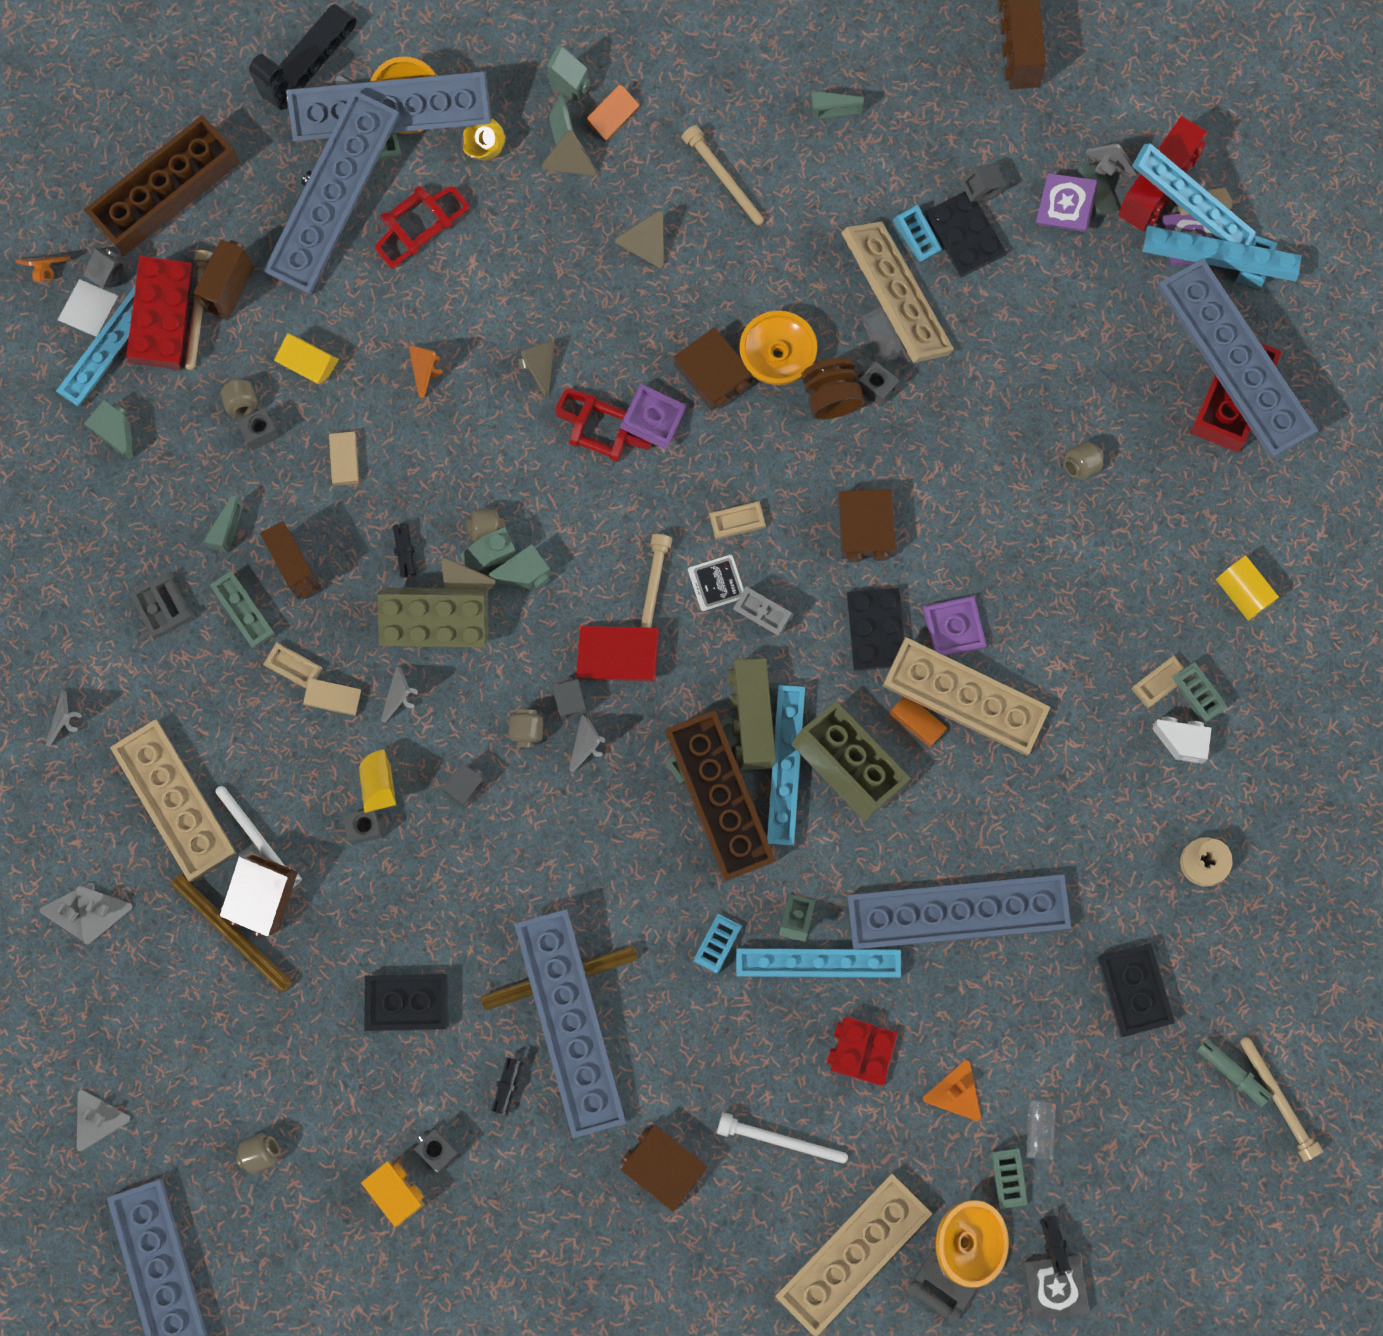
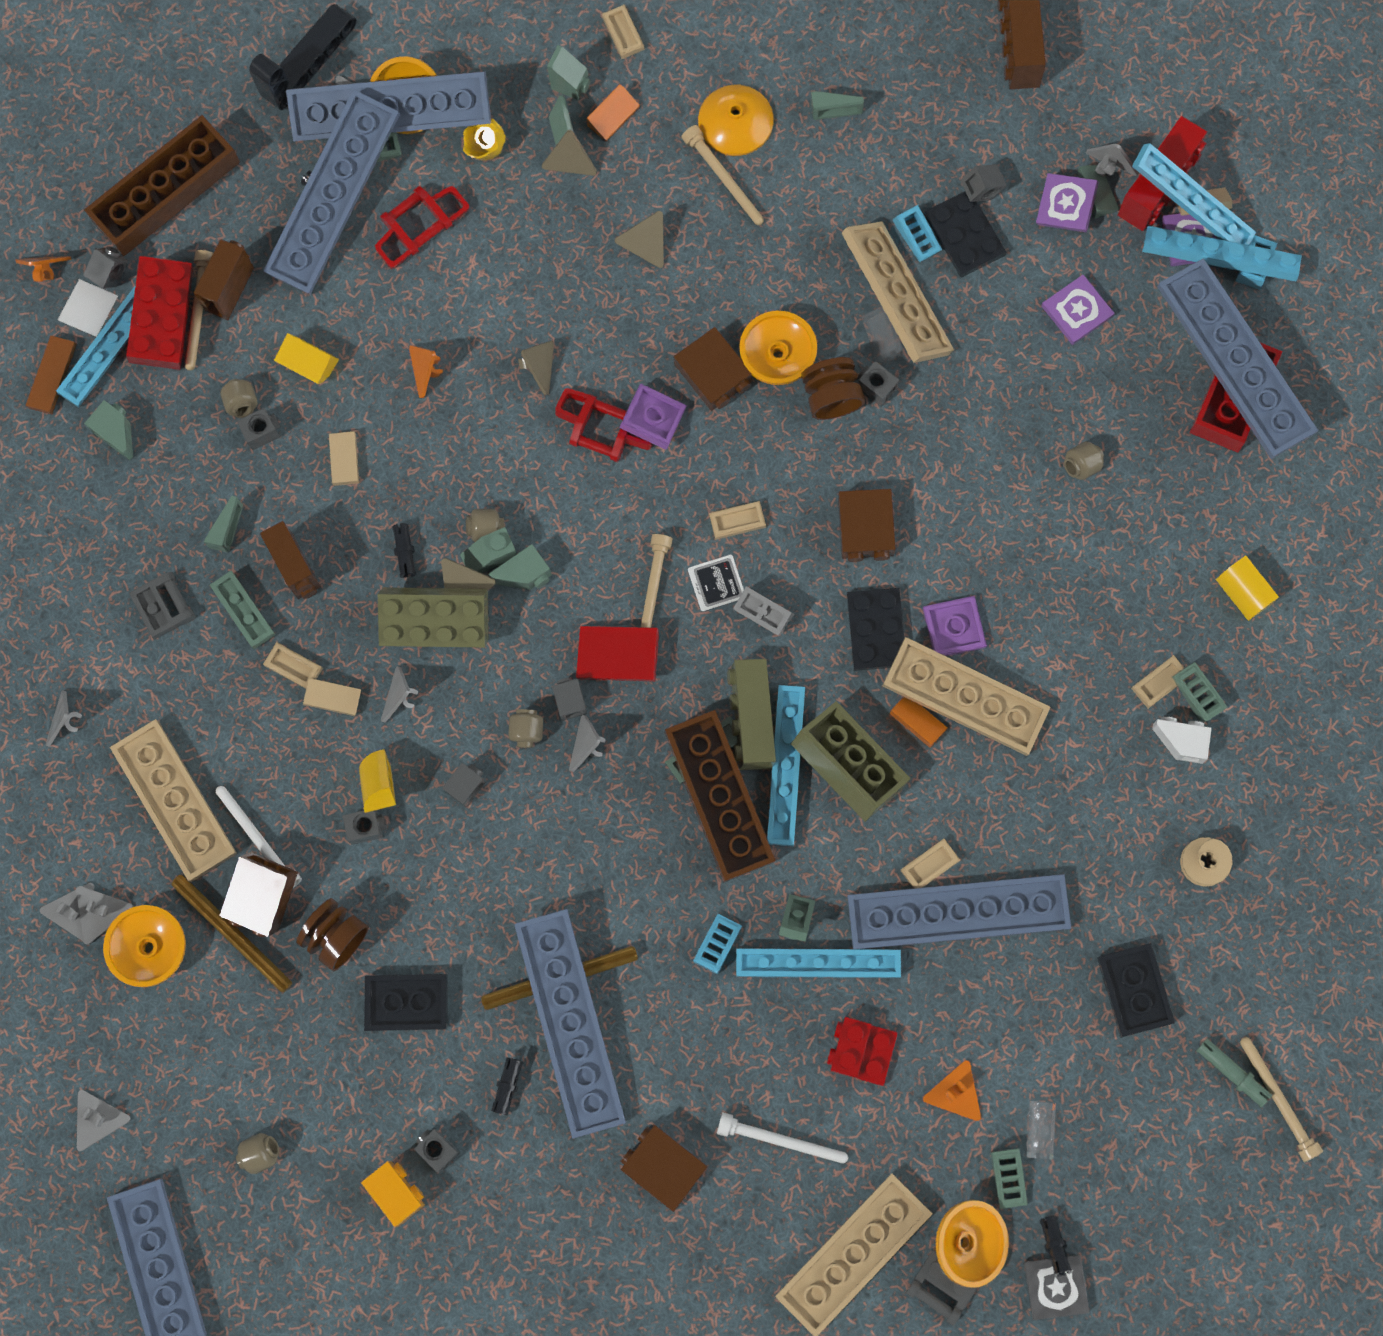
none -> dark orange tile [25,335,77,415]
none -> light orange dish [103,905,186,987]
none -> reddish brown wheel [296,898,369,972]
none -> tan tile [602,5,645,59]
none -> light orange dish [698,85,773,156]
none -> tan tile [900,839,960,889]
none -> medium lavender tile [1041,275,1115,345]

